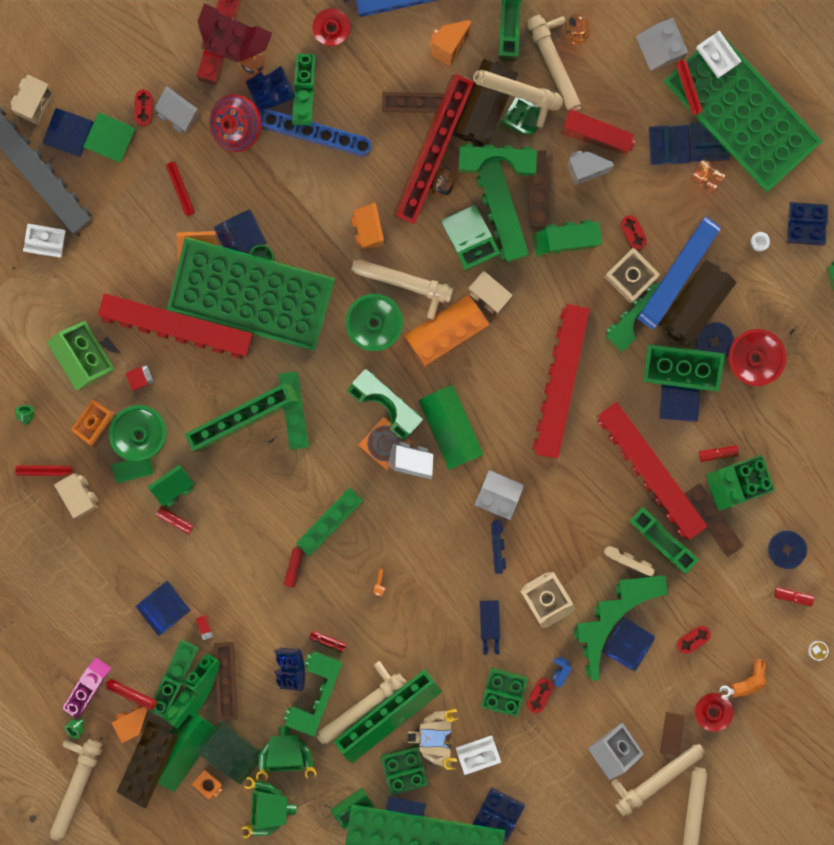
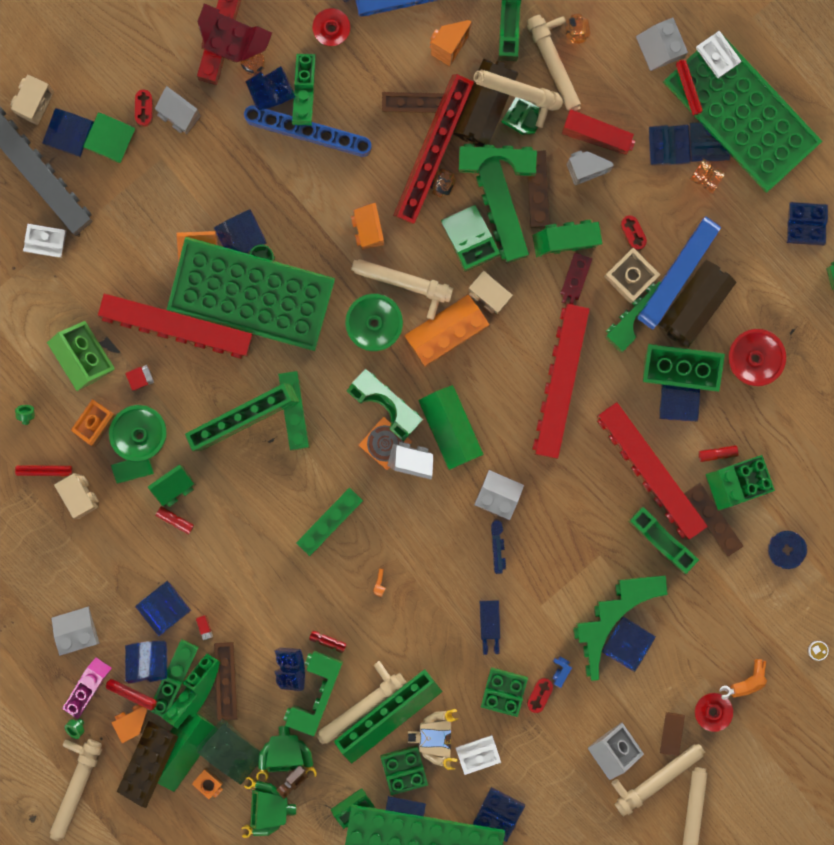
red axle [166,162,195,216] -> none
dish [209,94,262,152] -> none
red piece [283,548,304,588] -> none
tan slope [521,572,575,628] -> none
tan hinge [603,546,655,577] -> none
red beam [677,626,711,654] -> none
clear blue plate [696,322,735,358] -> none
white tile [750,232,770,252] -> none
red piece [774,587,814,607] -> none
none -> light grey slope [51,607,100,656]
none -> clear blue slope [125,641,167,684]
none -> reddish brown plate [277,766,308,799]
none -> dark red hinge [560,252,593,305]

